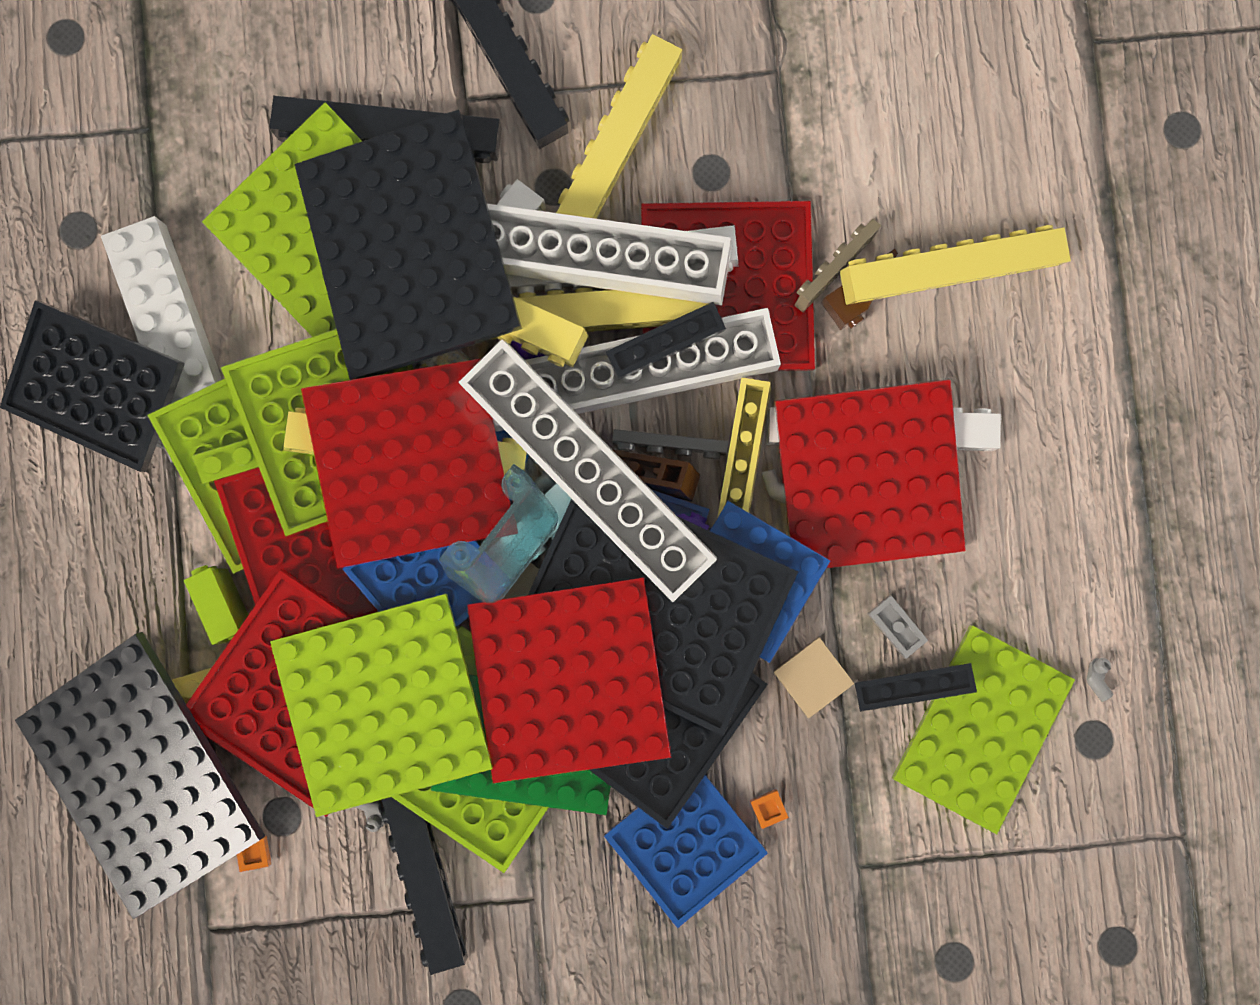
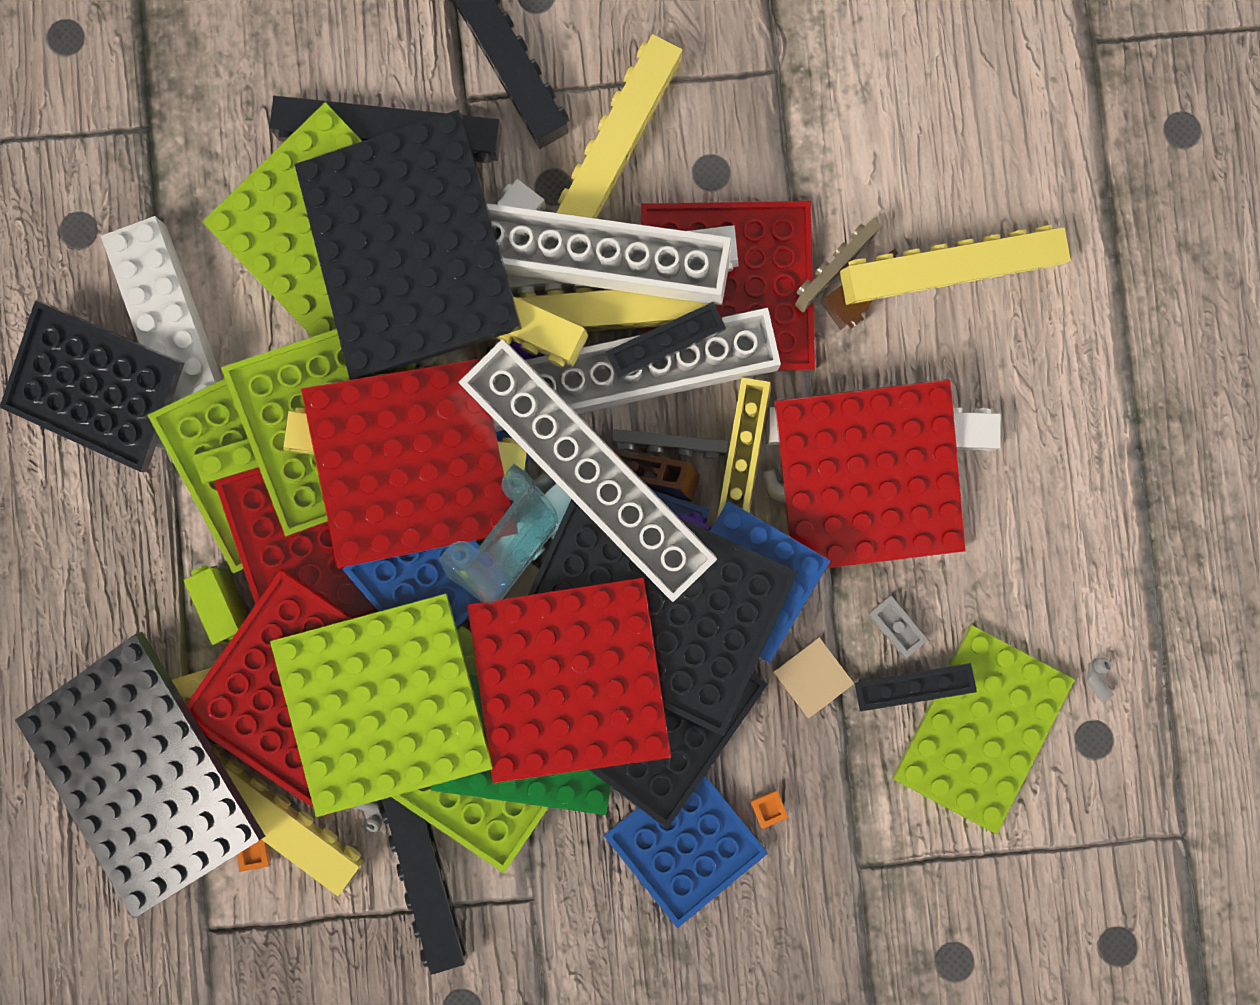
none -> light yellow brick [209,742,365,896]

